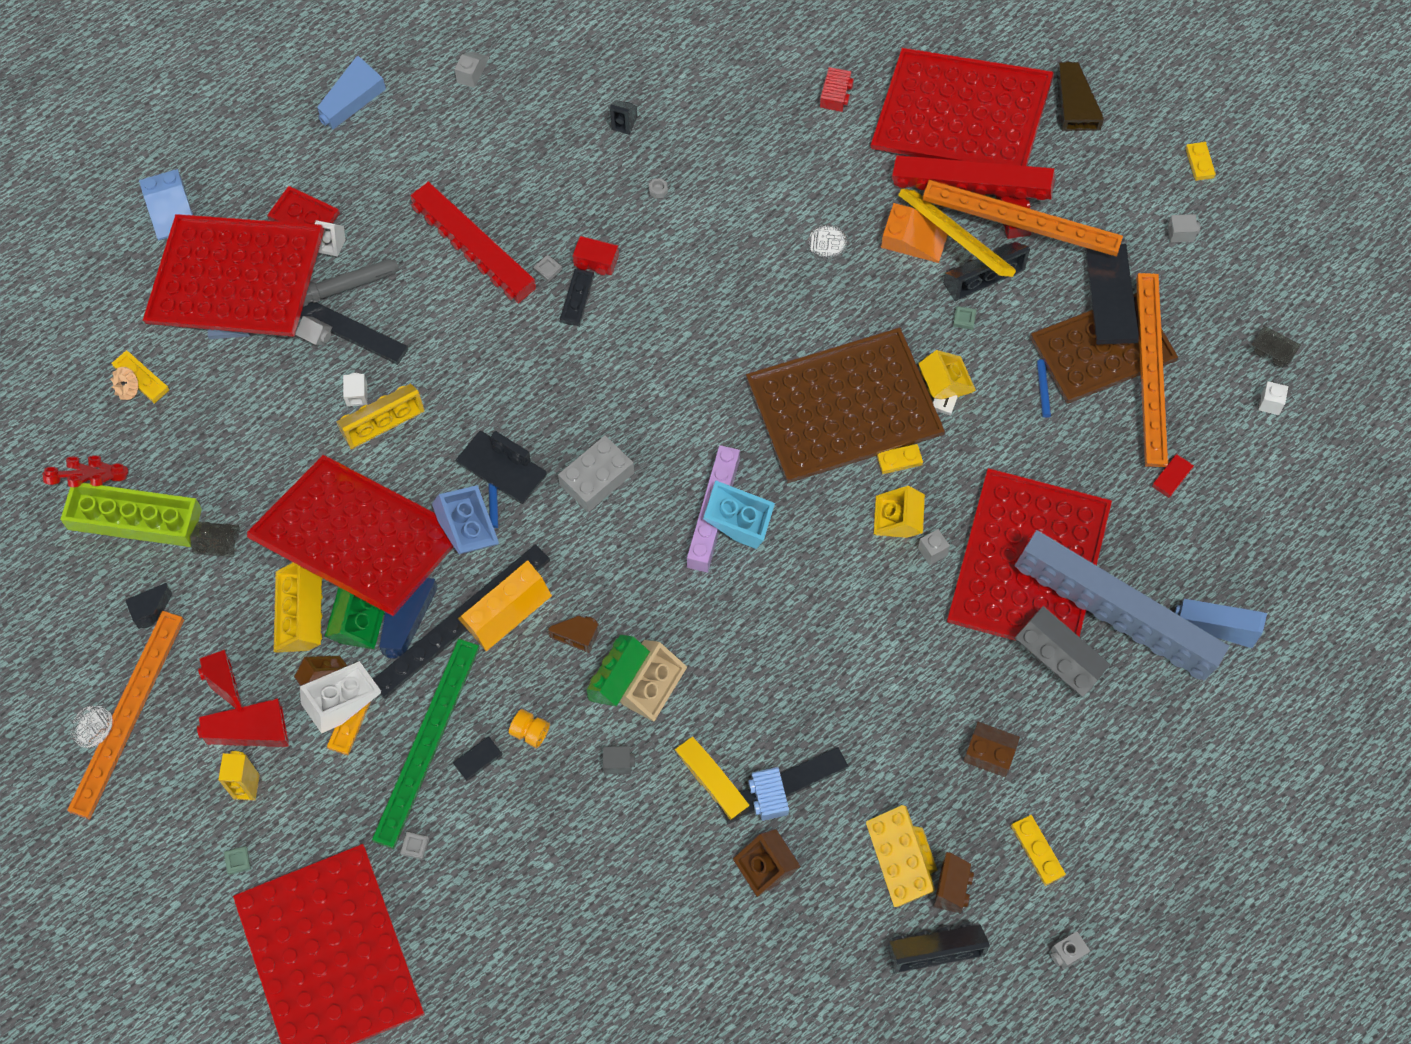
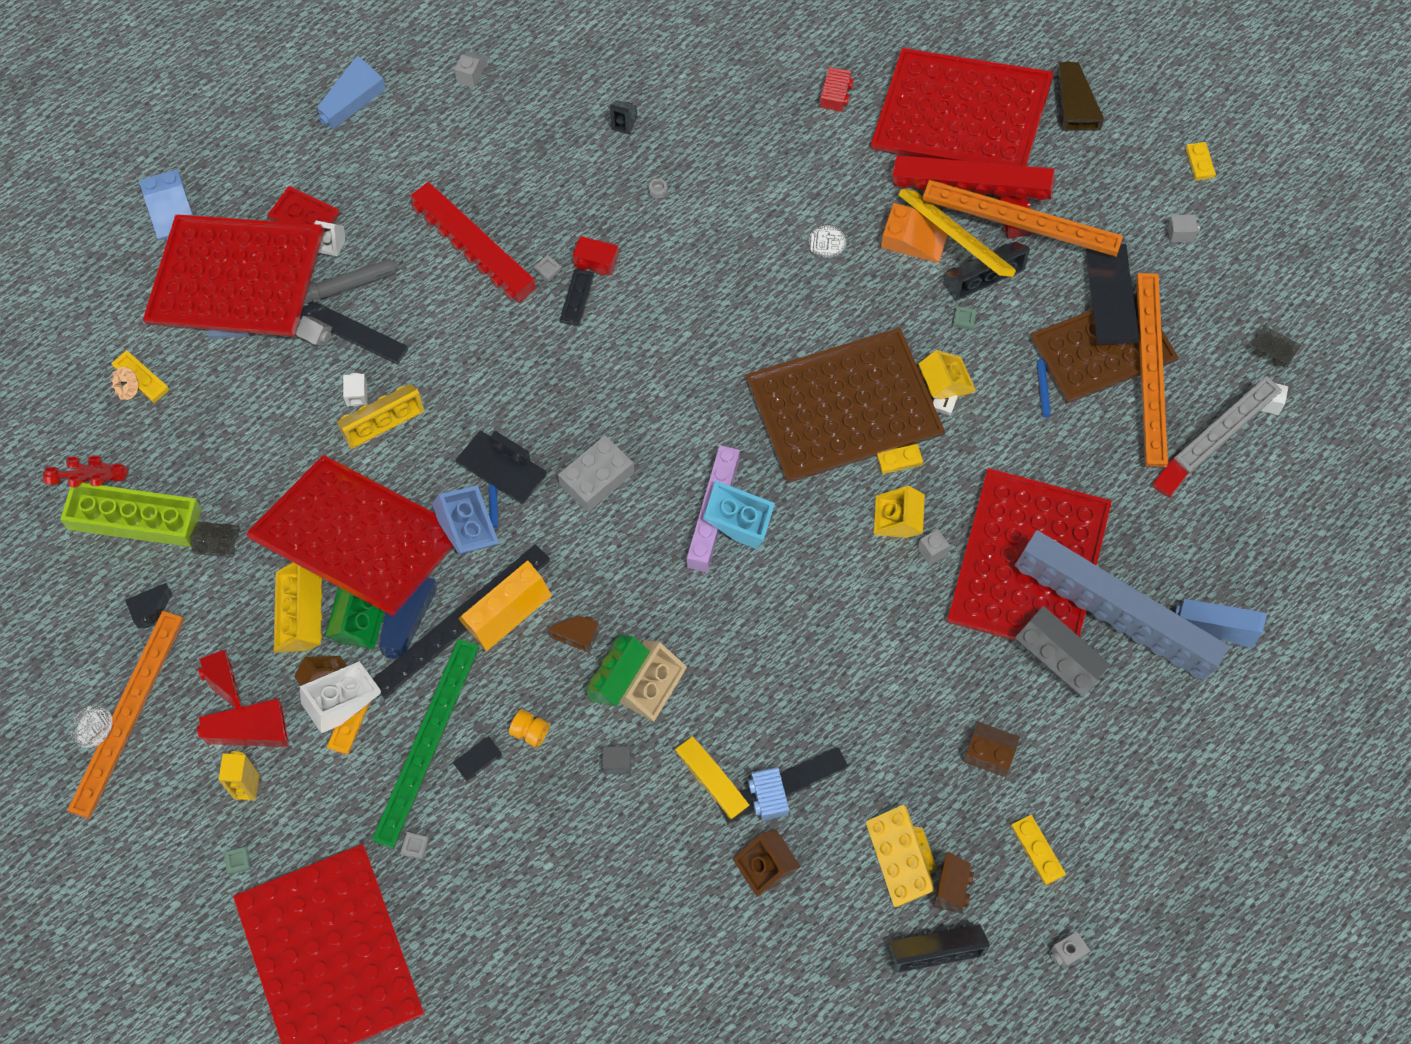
none -> light grey tile [1174,376,1282,474]

